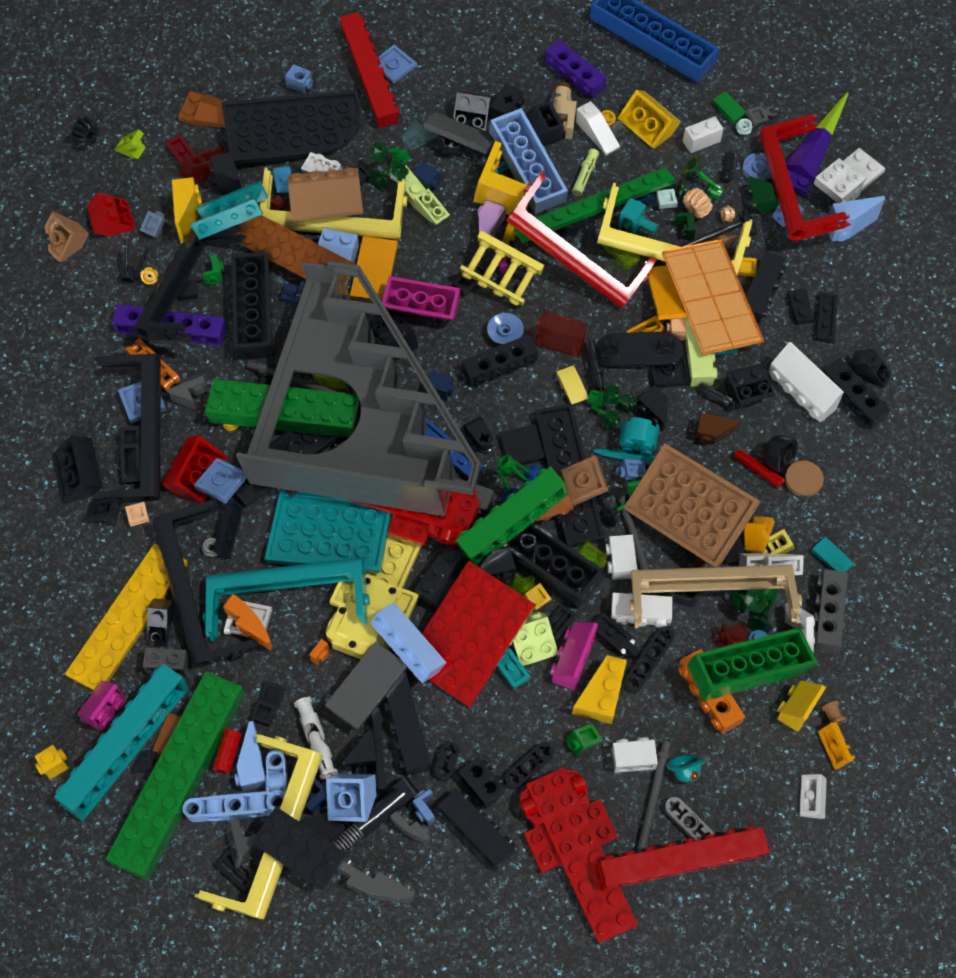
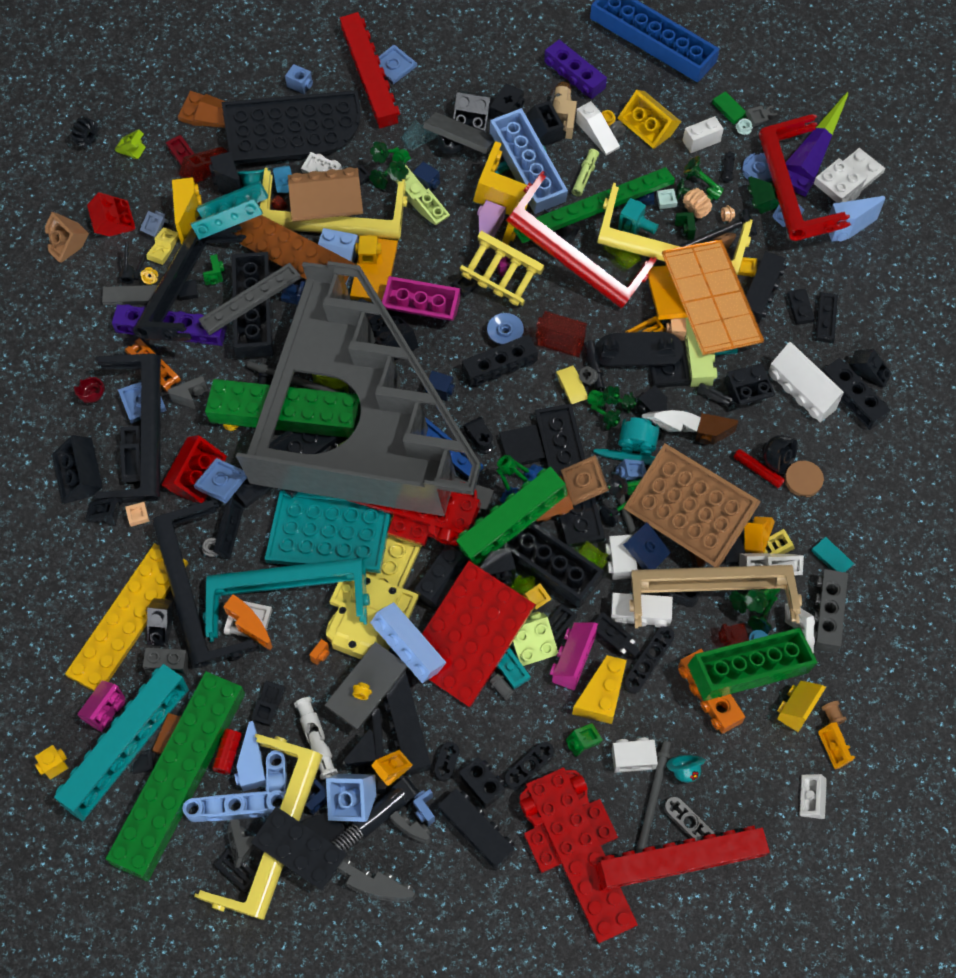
none -> dark red hair [74,377,105,403]
none -> dark grey tile [102,285,158,306]
none -> light yellow slope [146,227,179,265]
none -> dark grey tile [198,263,301,335]
none -> teal hat [237,169,271,187]
none -> yellow plate [352,682,372,700]
none -> yellow brick [355,235,381,264]
none -> light orange slope [371,750,413,786]
none -> dark grey pin [490,674,515,700]
none -> dark grey bush [579,366,598,385]
none -> dark blue plate [623,522,671,570]
none -> white slope [642,410,701,432]

